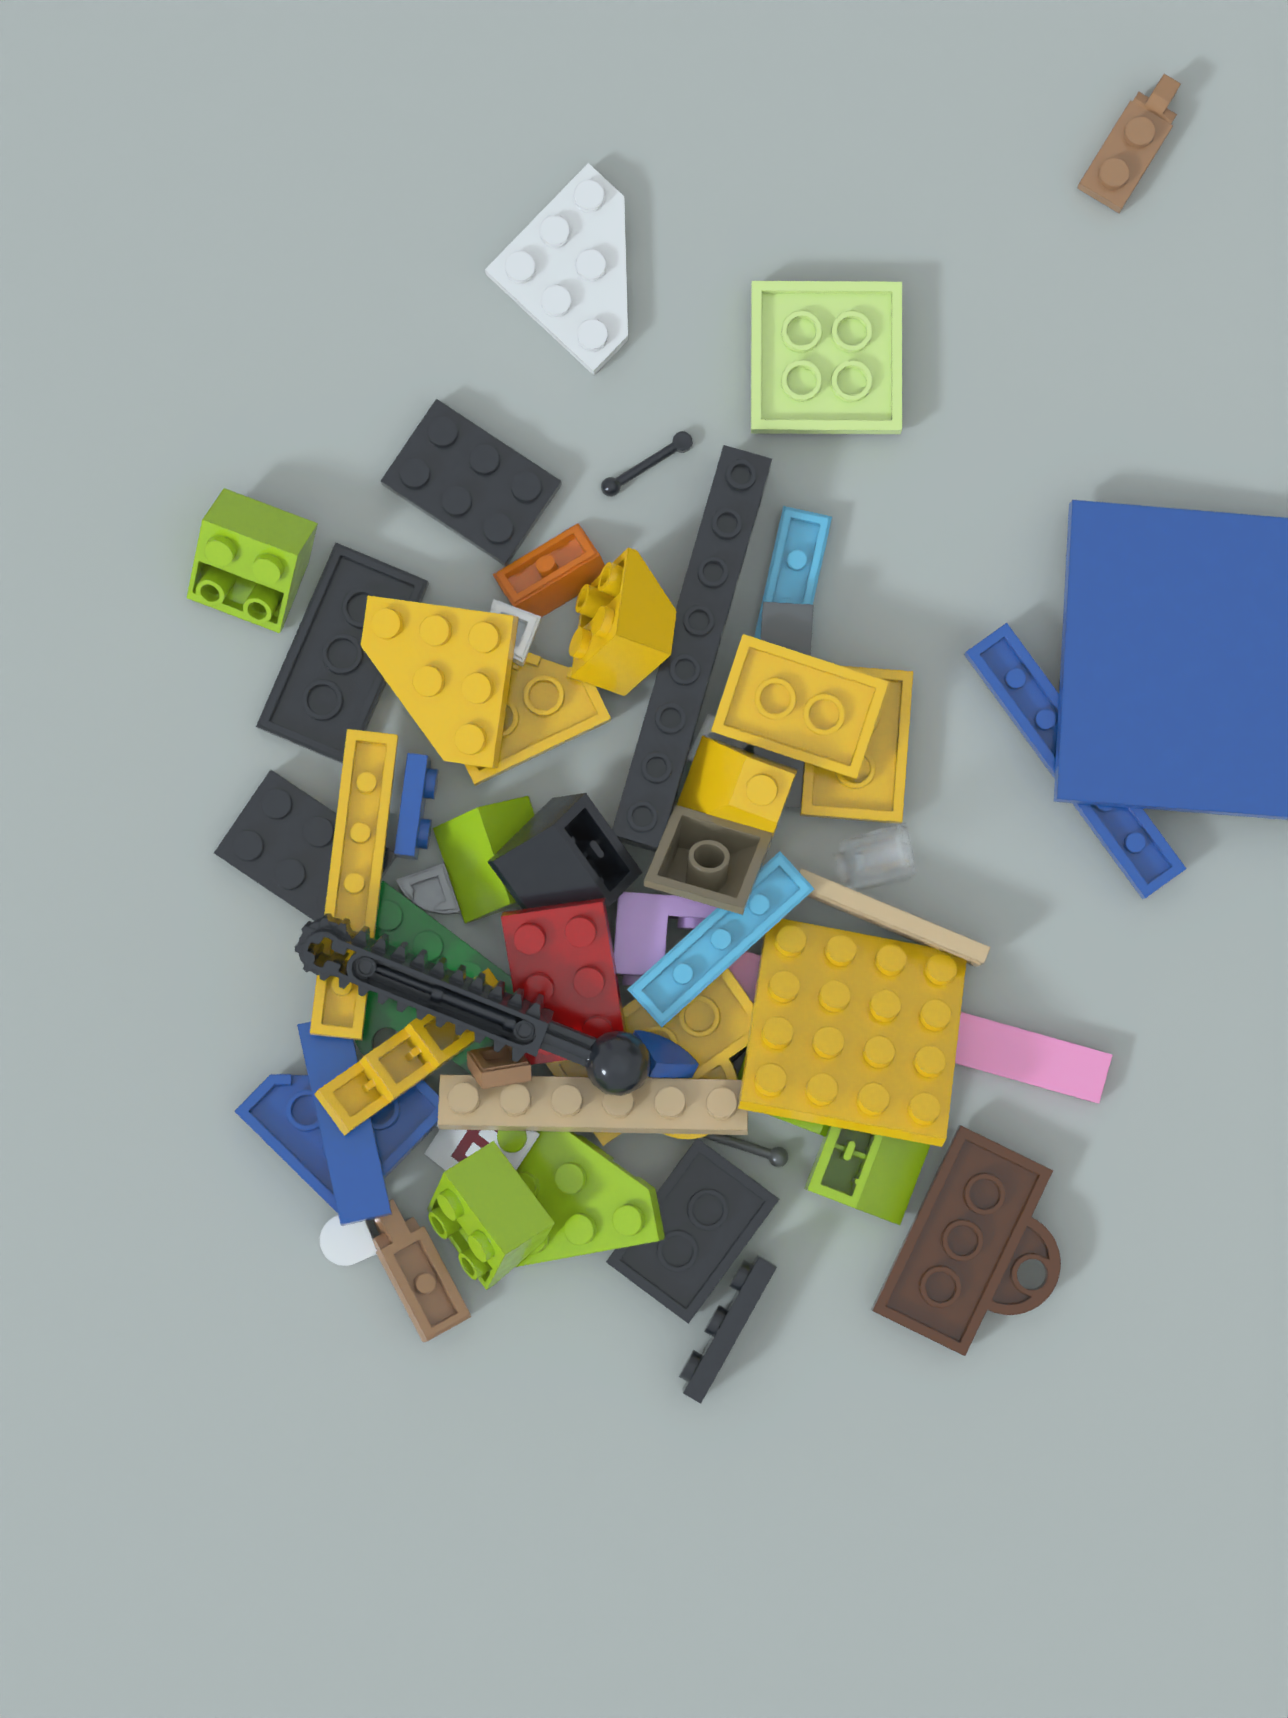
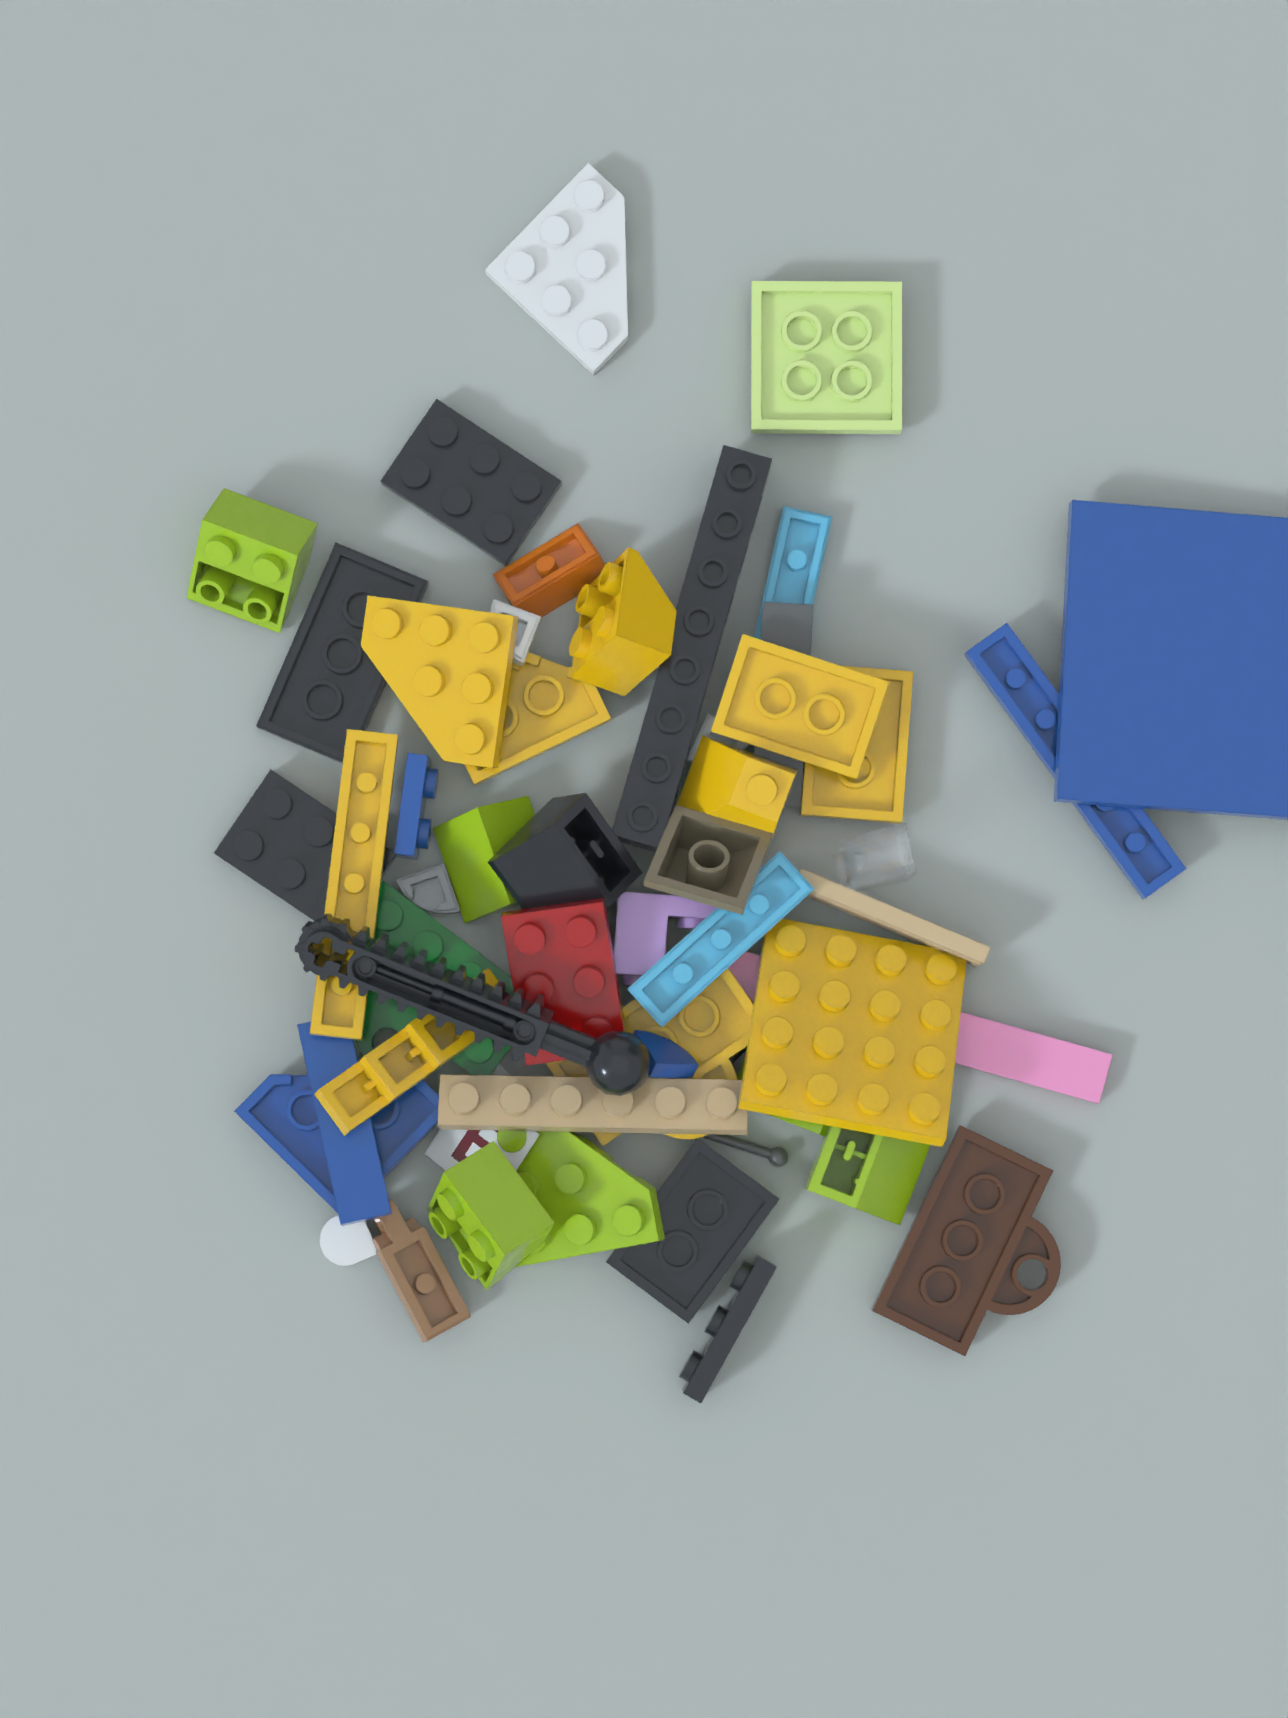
medium nougat tile [467,1045,532,1089] -> none
black hinge [601,431,692,497] -> none
medium nougat hinge [1077,74,1181,213] -> none

